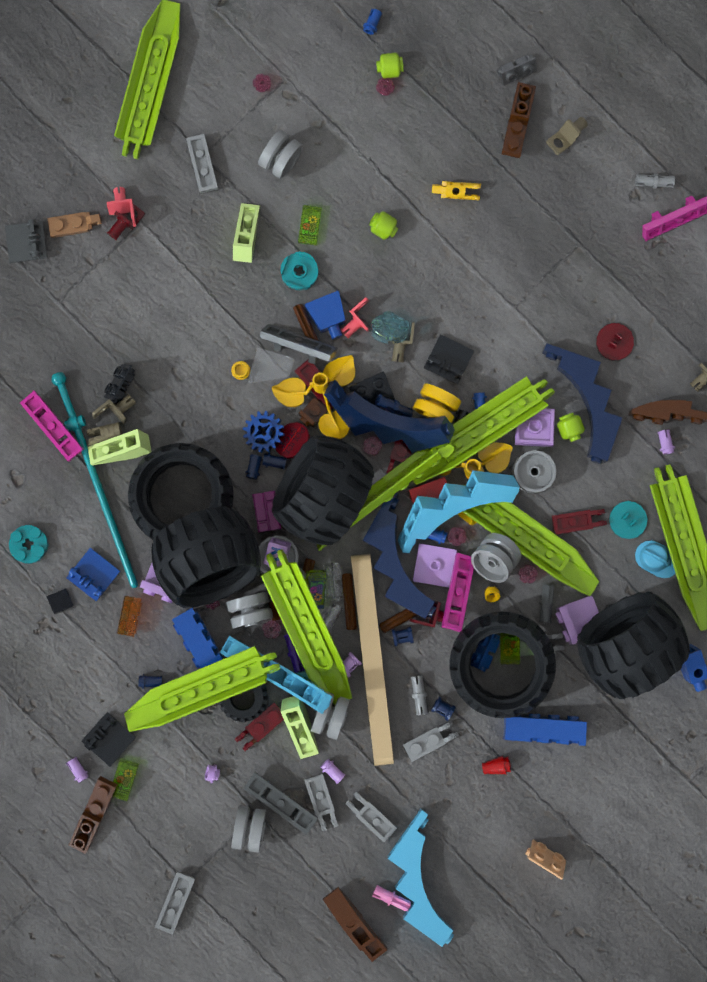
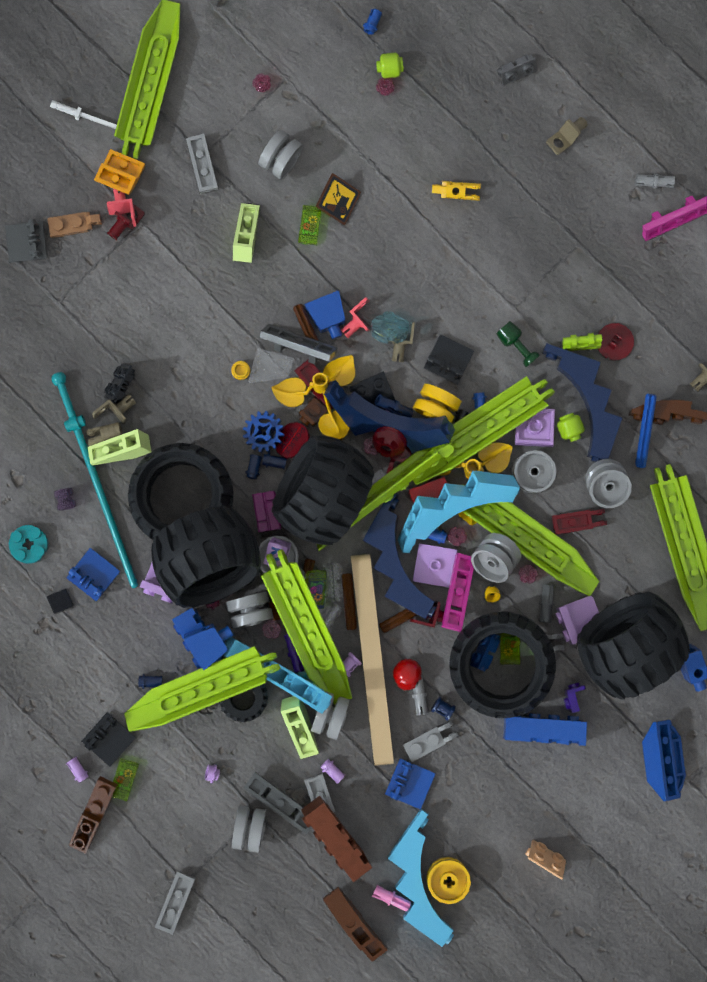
dark pink hinge [20,391,84,462] -> none
clear orange hinge [117,596,143,637] -> none
dark red hinge [235,702,284,751] -> none
teal plate [281,252,319,290] -> none
light grey hinge [345,791,397,842] -> none
lime head [369,211,398,240] -> none
dark blue bush [392,626,414,647] -> none
red cone [482,755,511,775] -> none
reddish brown slope [501,82,536,159] -> none
teal piece [609,501,648,539] -> none
medium azure piece [635,540,675,578] -> none
lavender pin [657,430,675,455] -> none
none -> white sword [50,100,117,129]
none -> clear purple wheel [54,488,77,511]
none -> light orange slope [94,149,145,195]
none -> blue torso [184,623,234,670]
none -> copper wedge [301,796,372,882]
none -> piece [315,173,361,225]
none -> dark red piece [372,426,407,457]
none -> blue hinge [385,758,436,810]
none -> red hair [393,659,422,690]
none -> yellow wheel [426,856,471,904]
none -> dark green piece [496,321,540,367]
none -> lime plate [562,333,602,351]
none -> dark purple bracket [563,682,586,713]
none -> light grey wheel [585,459,632,508]
none -> blue axle [635,393,657,468]
none -> blue wedge [642,720,686,801]

